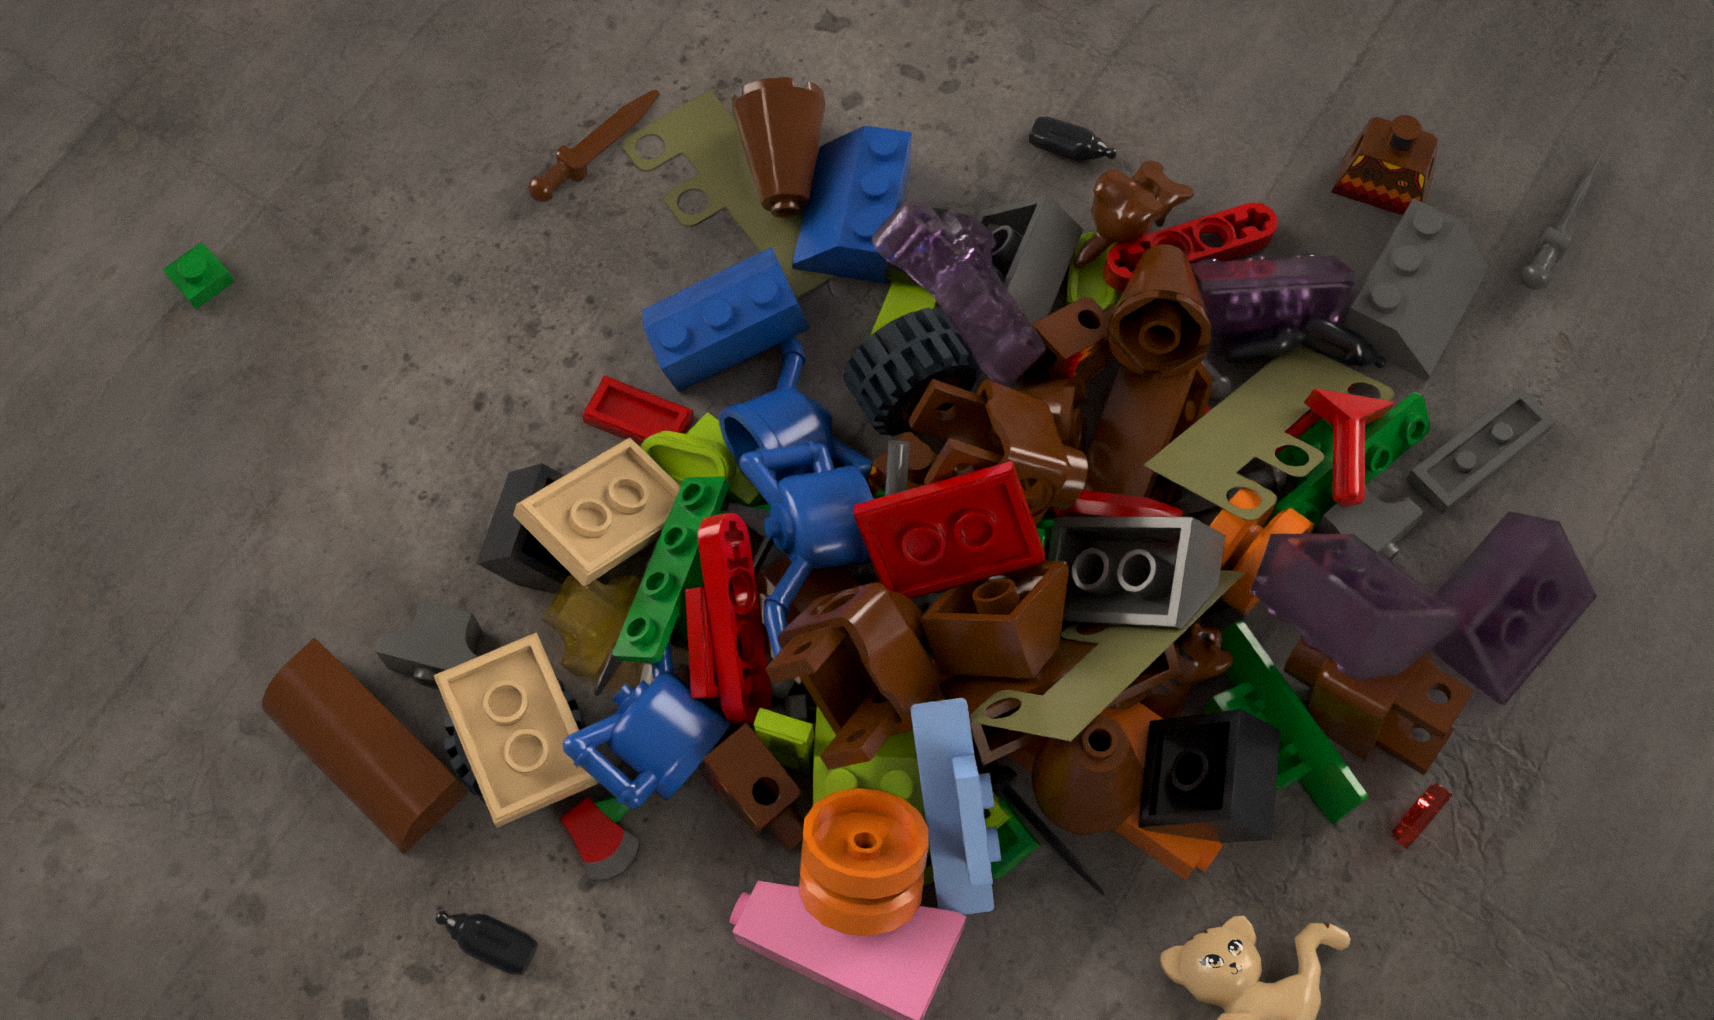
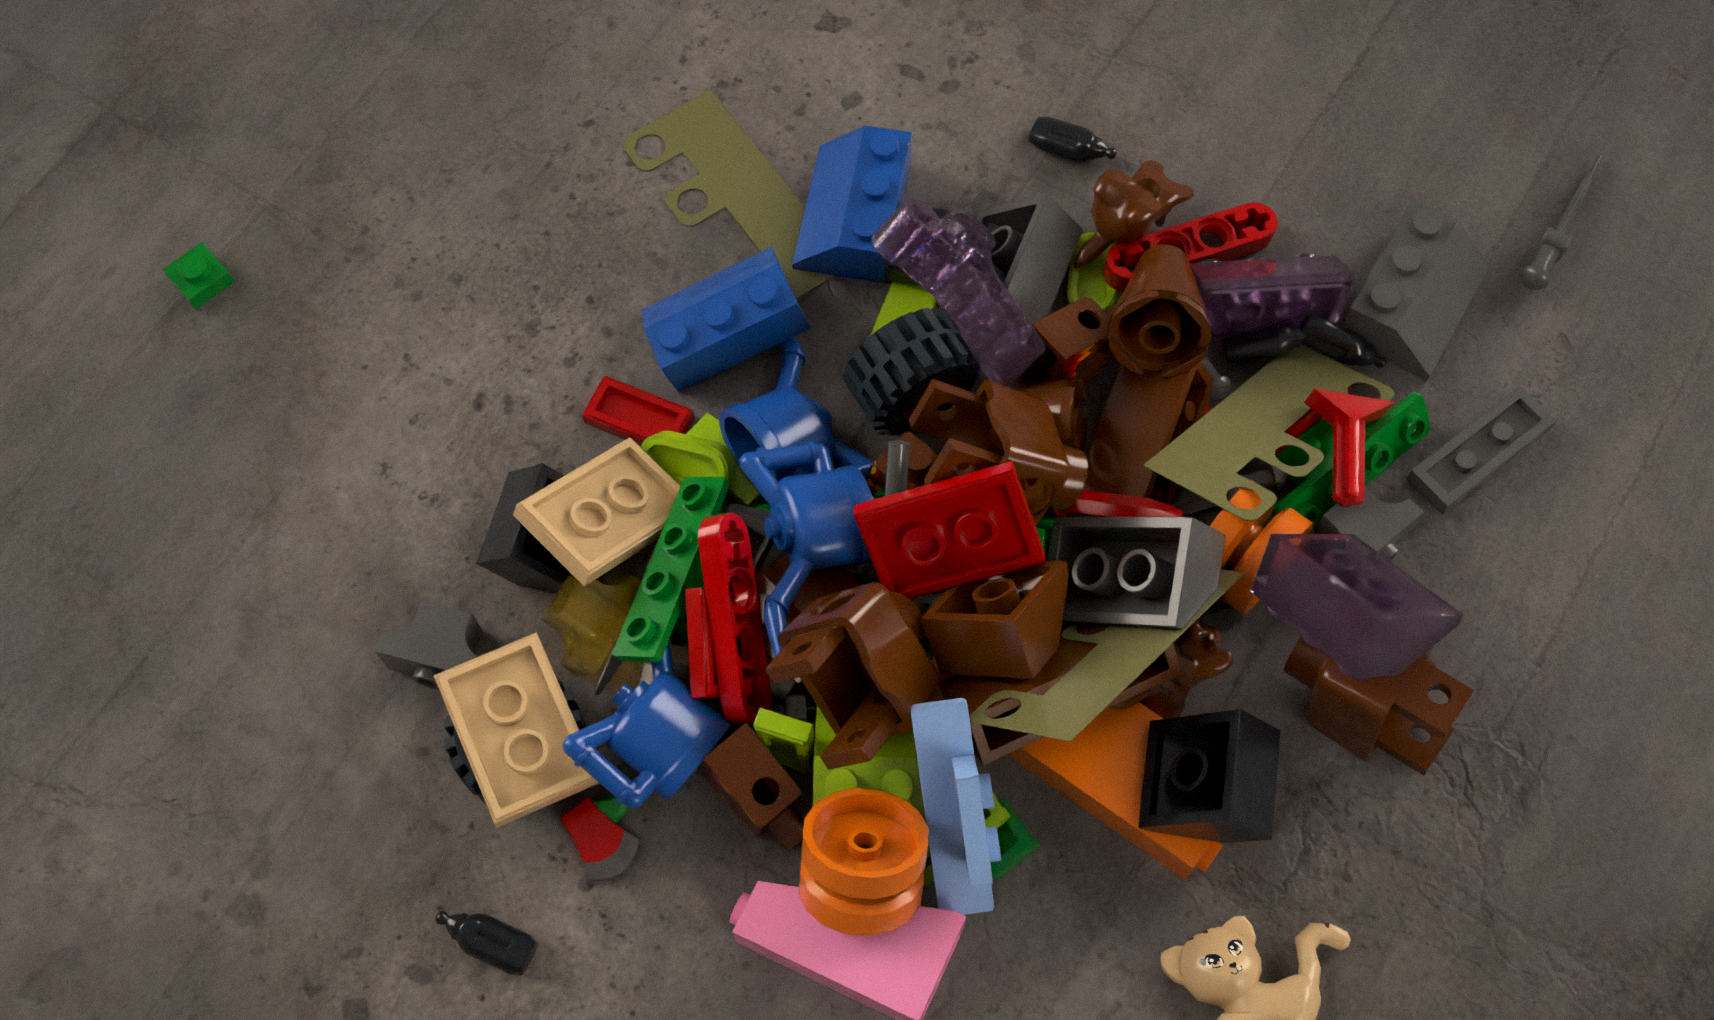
reddish brown brick [262,637,468,855] -> none
reddish brown sword [528,90,659,202] -> none
reddish brown cone [732,77,826,218] -> none
black sword [974,754,1104,896] -> none
reddish brown cone [1031,715,1143,835] -> none
green bracket [1202,620,1368,824] -> none
reddish brown torso [1331,115,1439,216] -> none
clear red tile [1391,782,1452,849] -> none
clear purple slope [1414,511,1597,706] -> none

